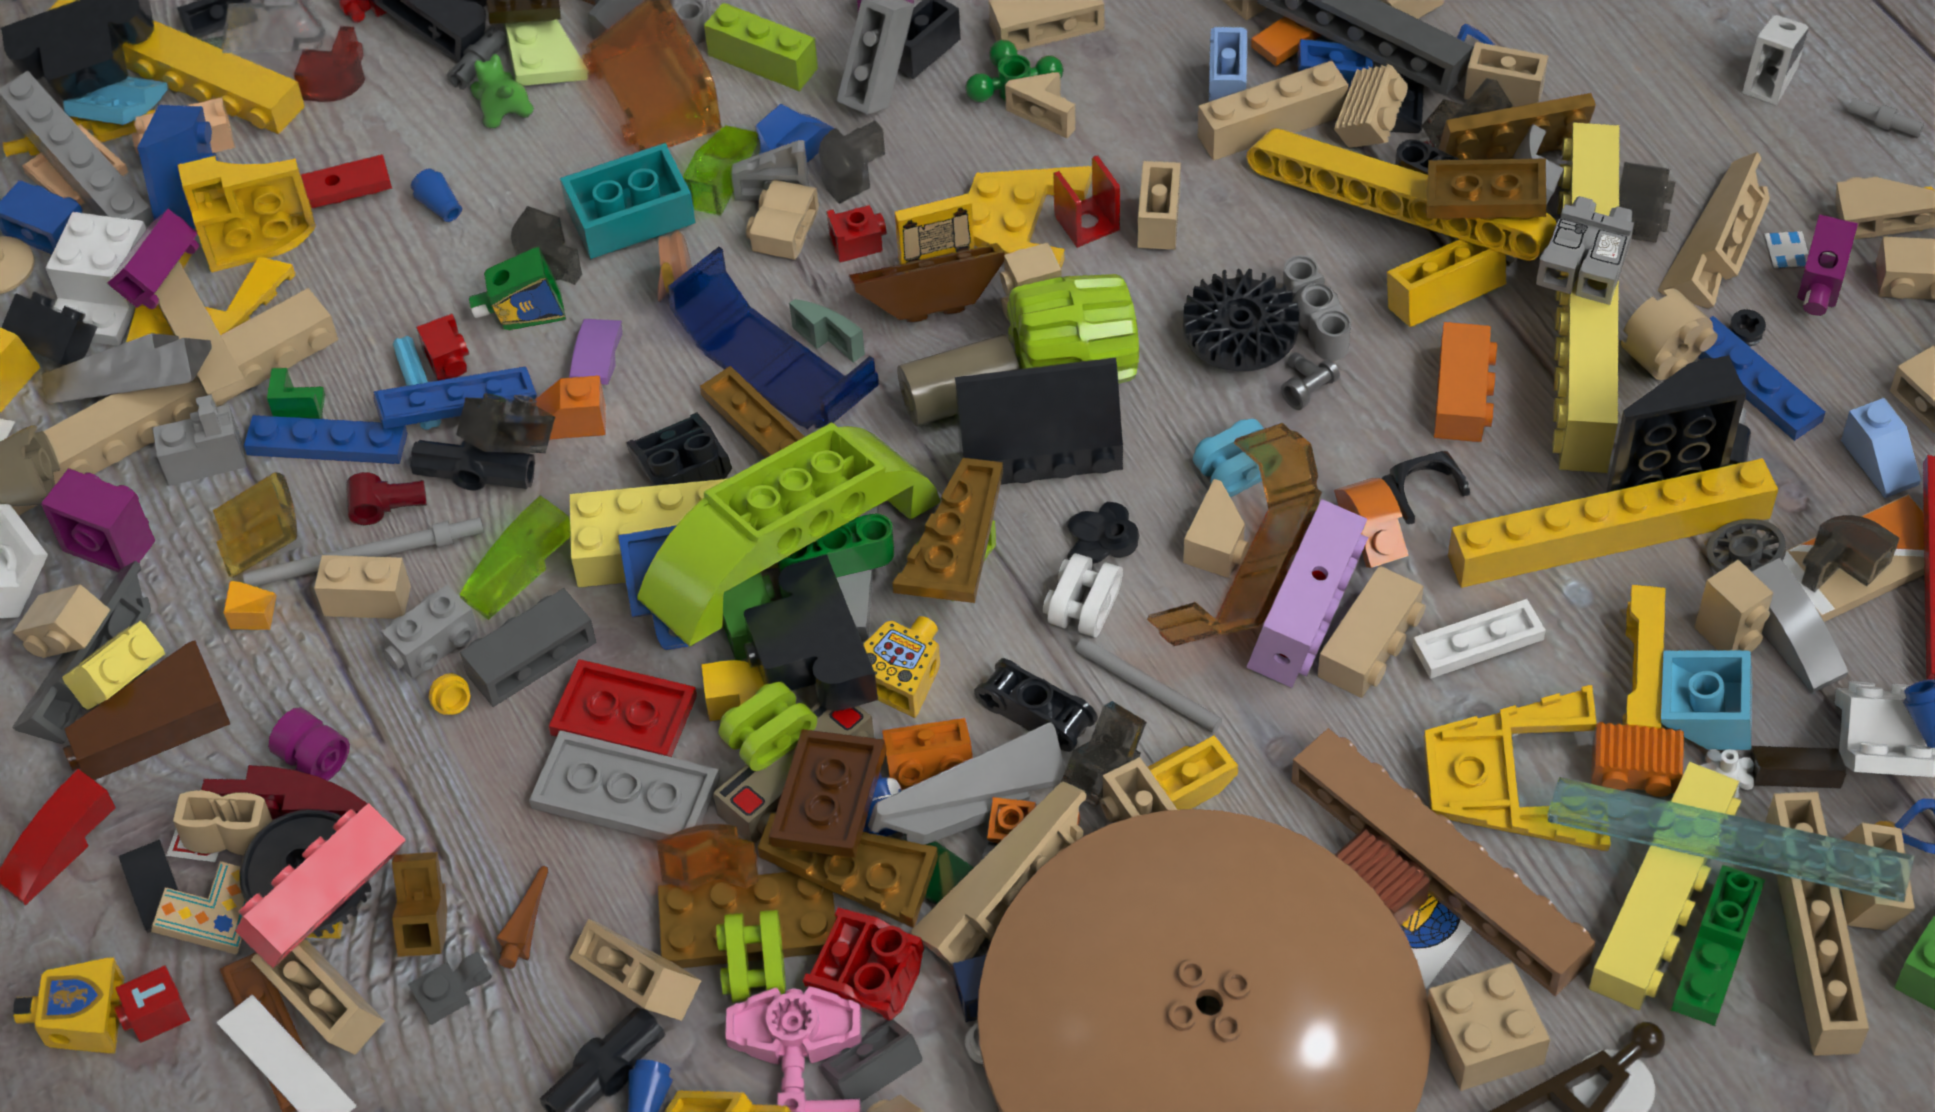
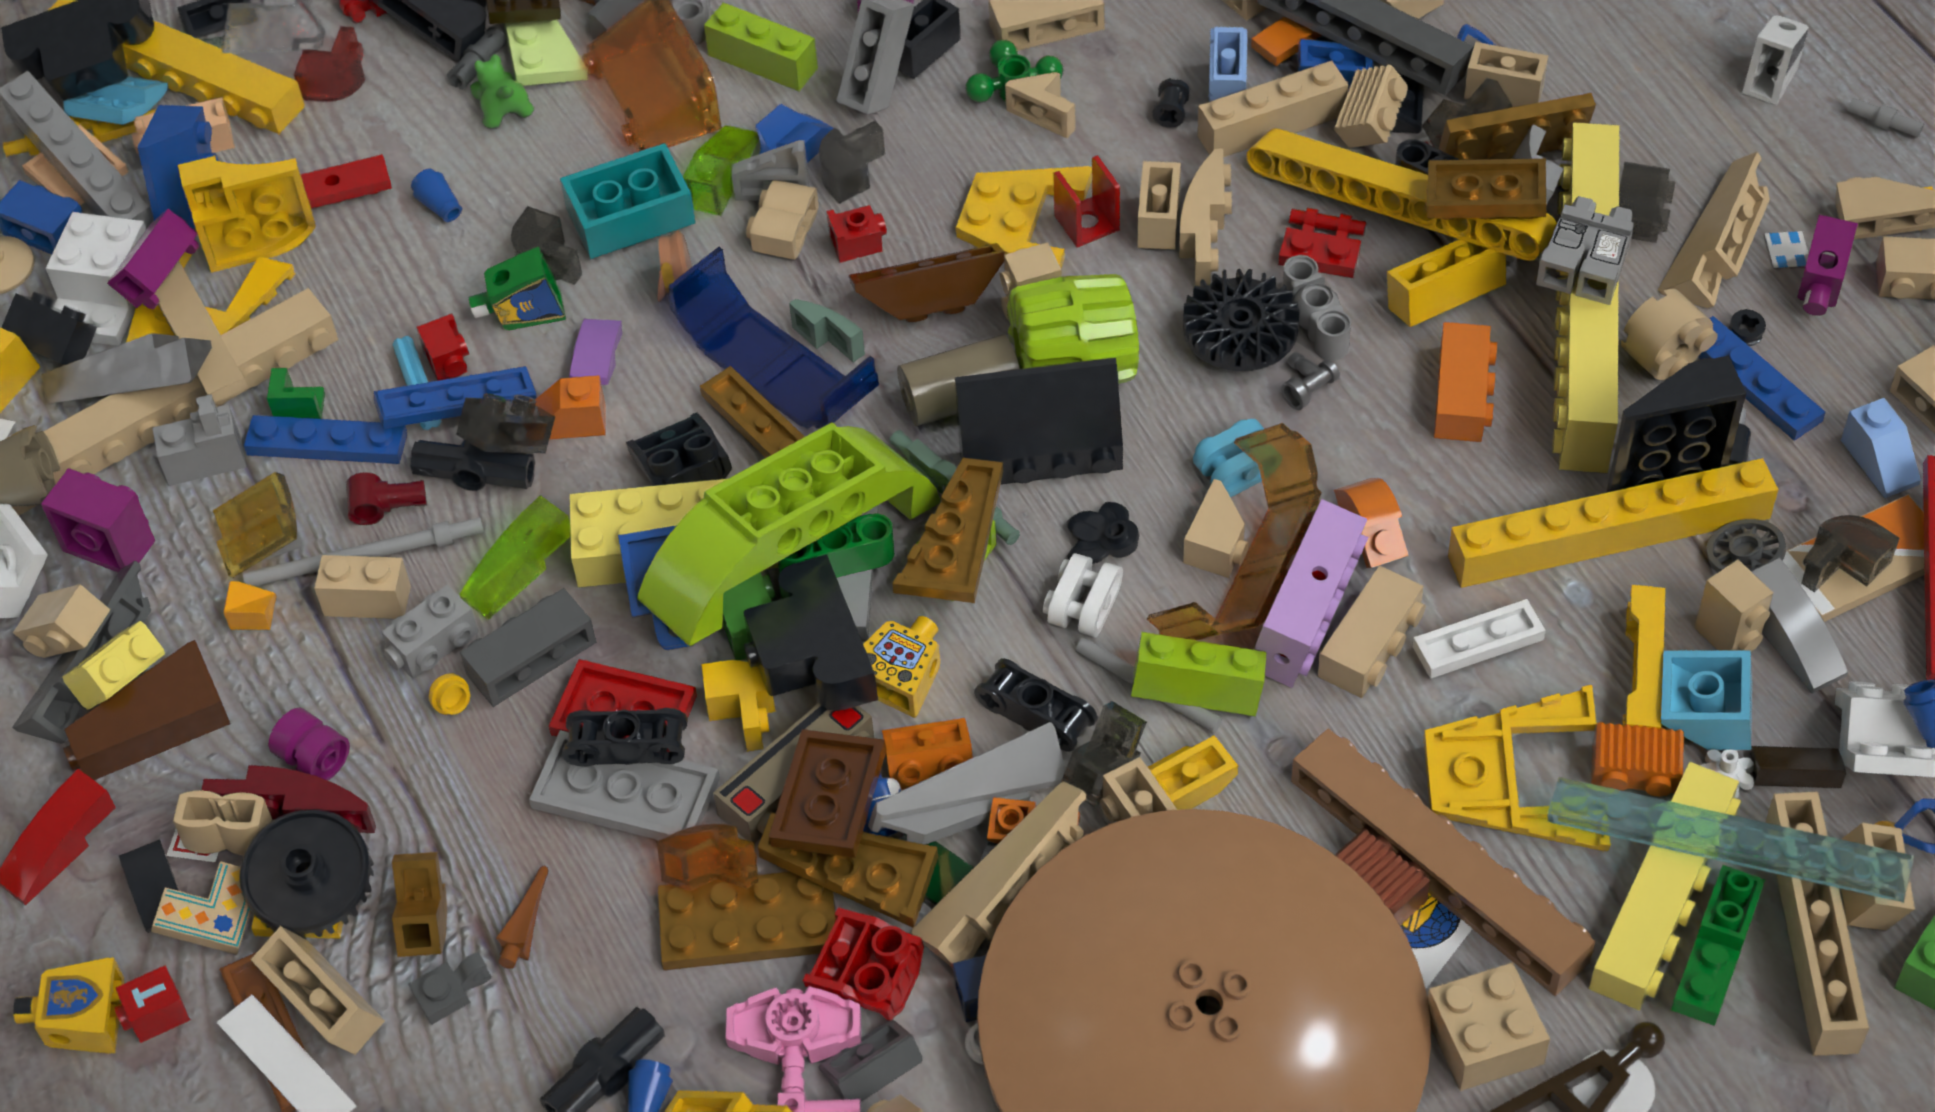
coral brick [235,803,406,968] -> none
tan slope [569,919,701,1021] -> none
lime brick [716,910,786,1003] -> none
lime brick [718,682,817,771] -> none
tile [895,194,974,264] -> none
black helmet [1382,451,1470,525] -> none
none -> black piece [562,708,688,767]
none -> sand green piece [890,430,1020,545]
none -> lime brick [1131,632,1266,717]
none -> black bush [1152,78,1190,128]
none -> tan slope [1179,148,1232,287]
none -> red plate [1278,207,1366,278]

